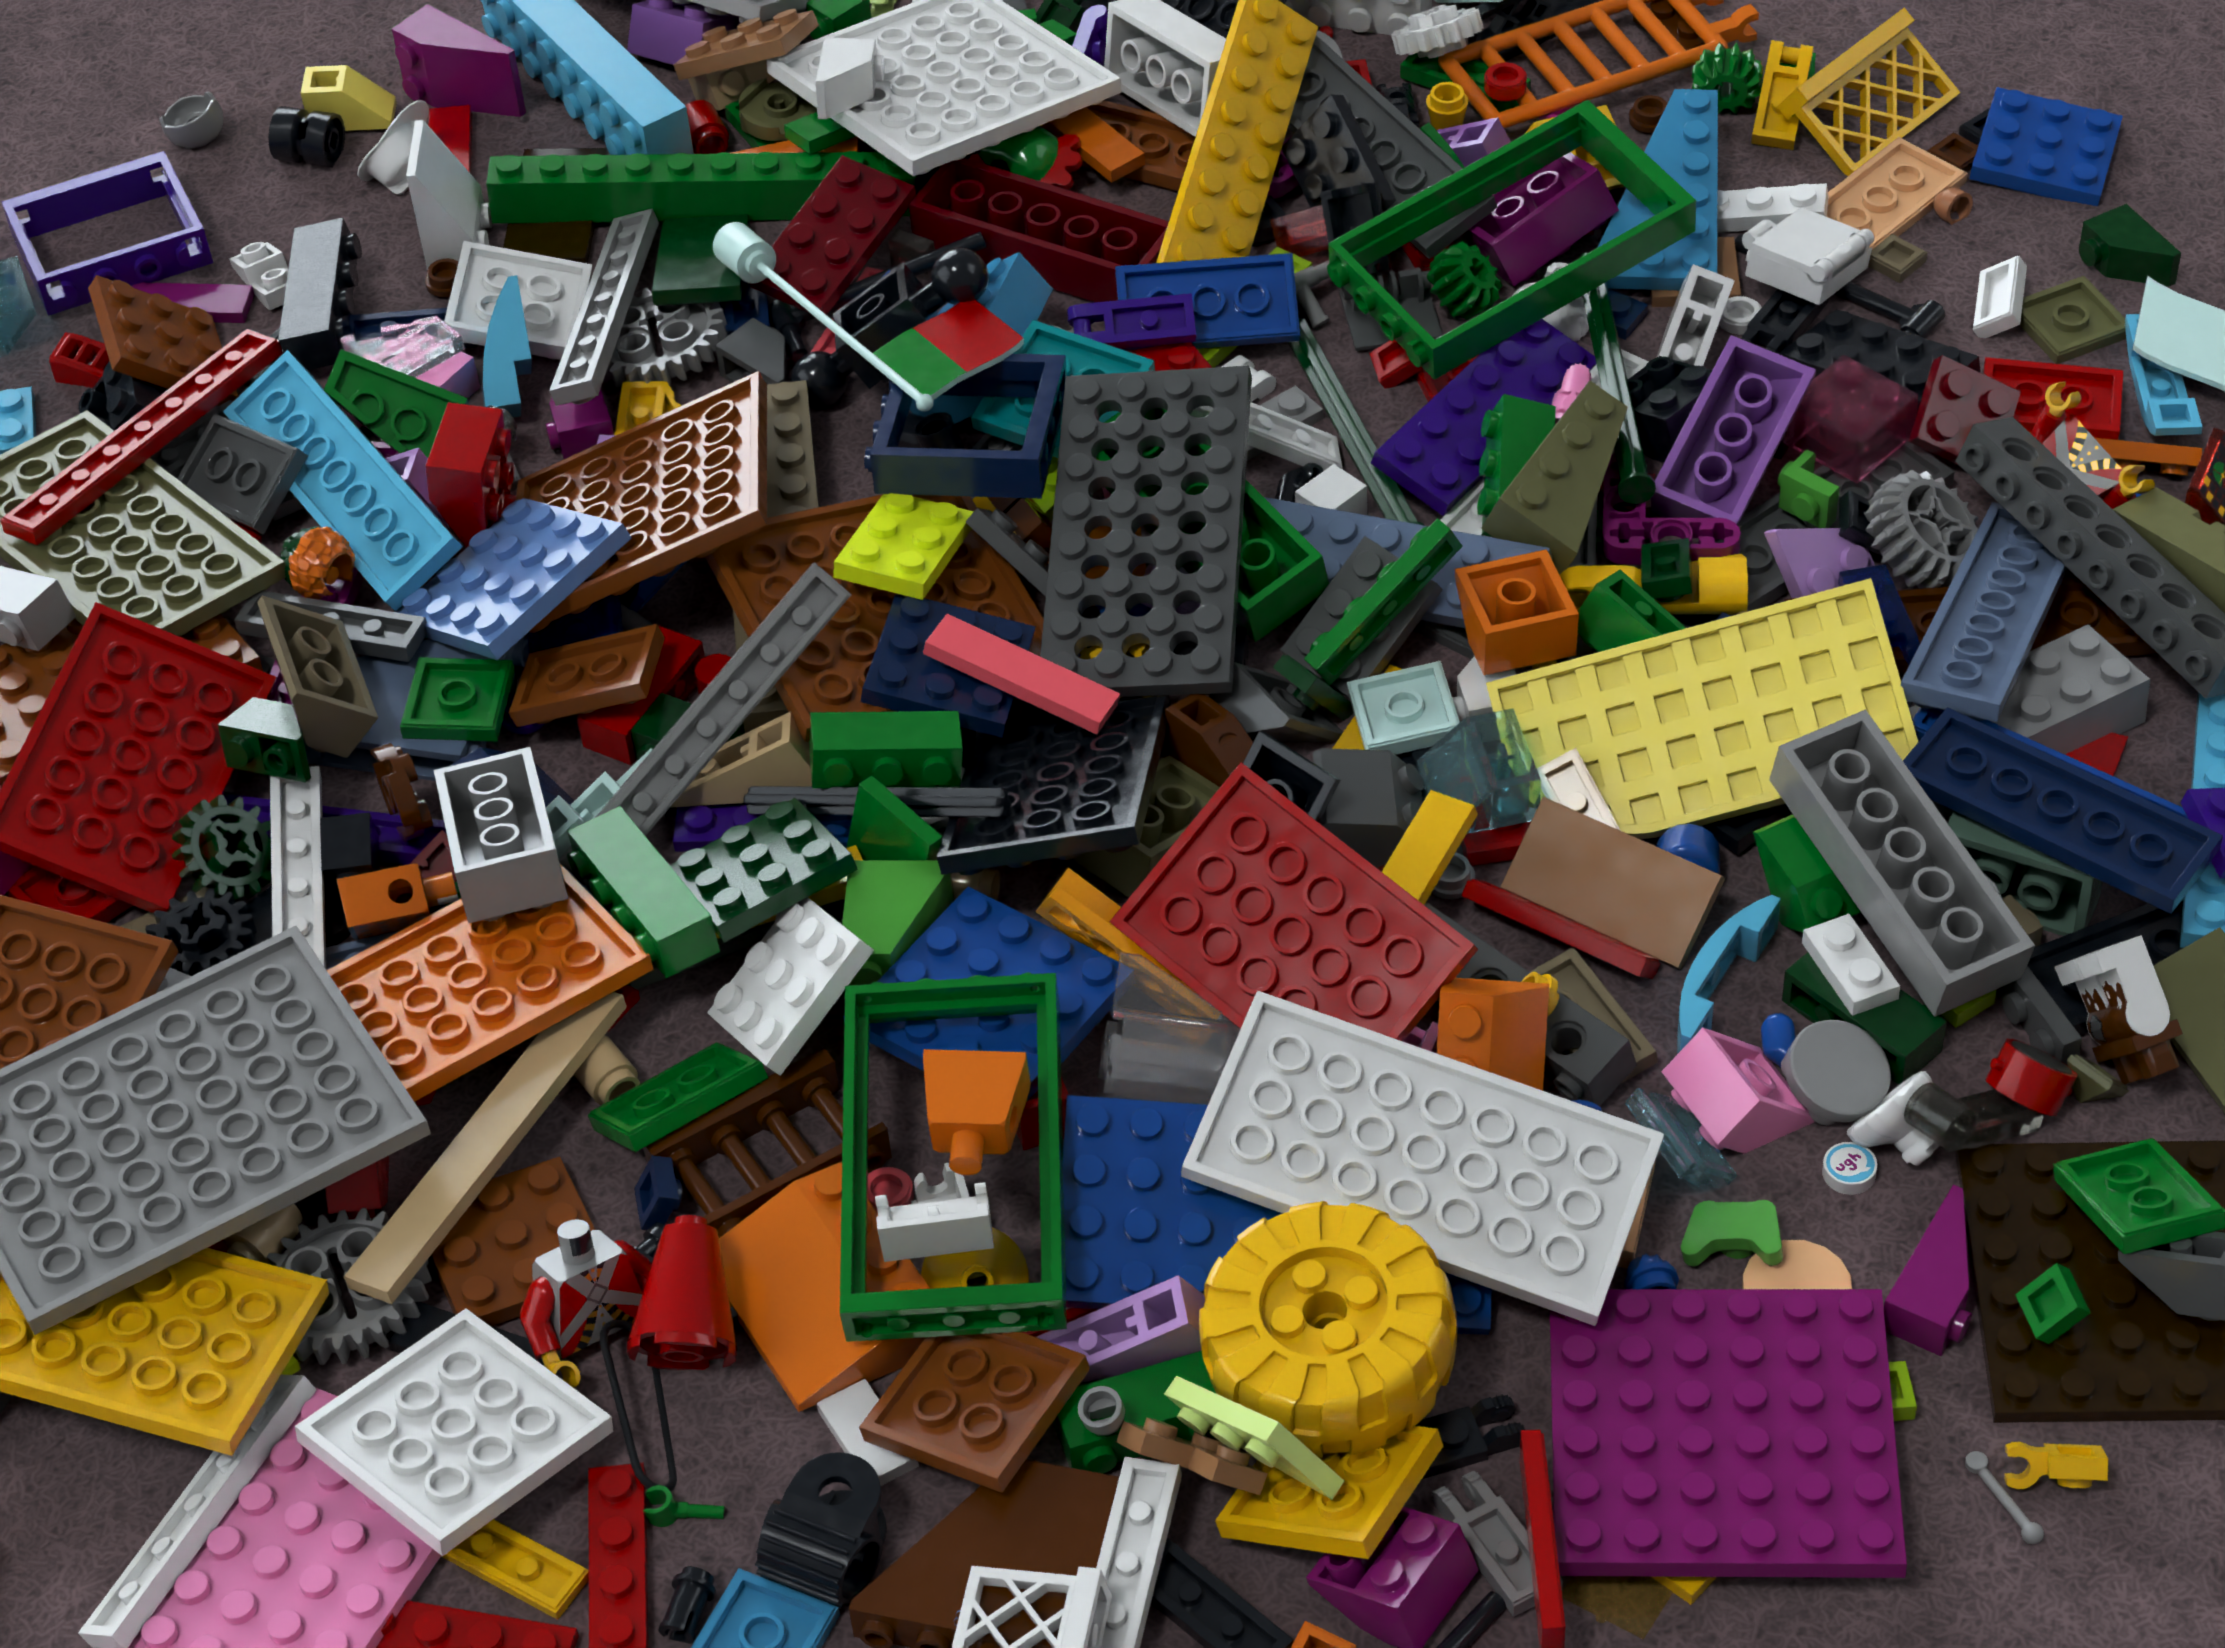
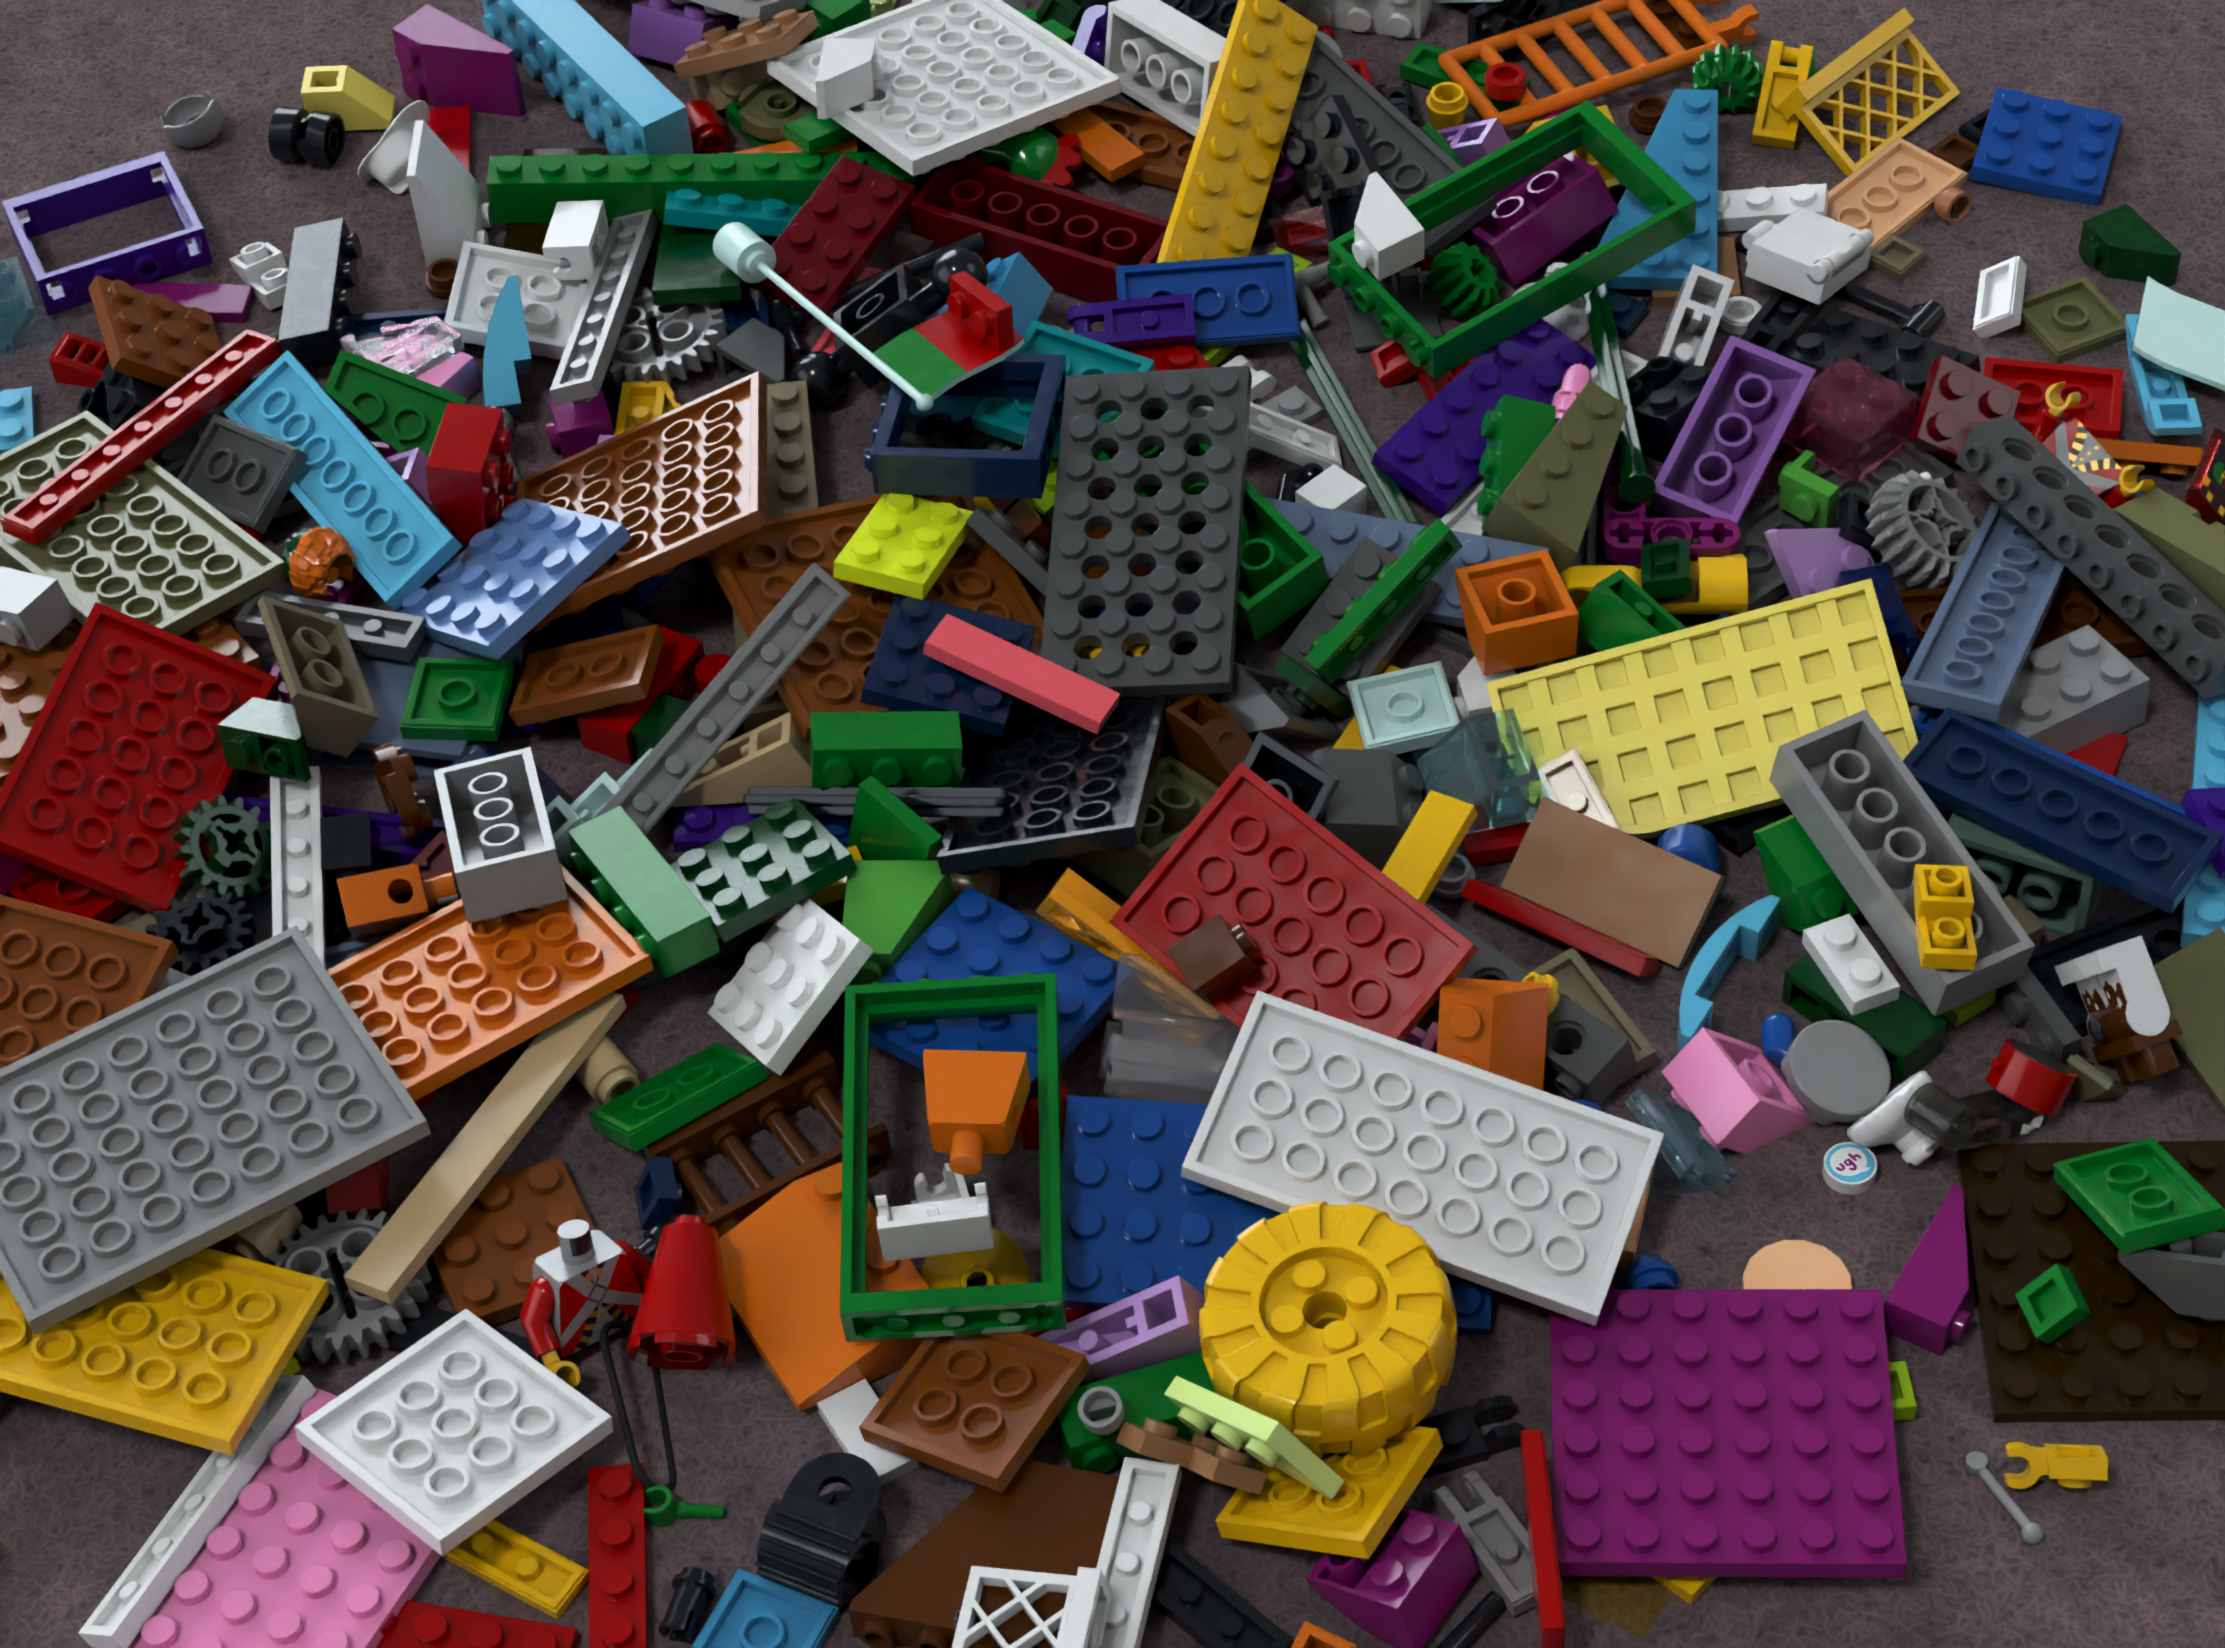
coral tile [867,1167,914,1213] -> none
white gear [1391,4,1484,59] -> none
bright green piece [1681,1200,1784,1267] -> none
none -> white hinge [542,200,609,283]
none -> teal plate [663,189,802,237]
none -> red plate [947,271,1015,352]
none -> reddish brown brick [1167,914,1259,1003]
none -> white slope [1352,171,1425,281]
none -> yellow slope [1914,864,1978,970]

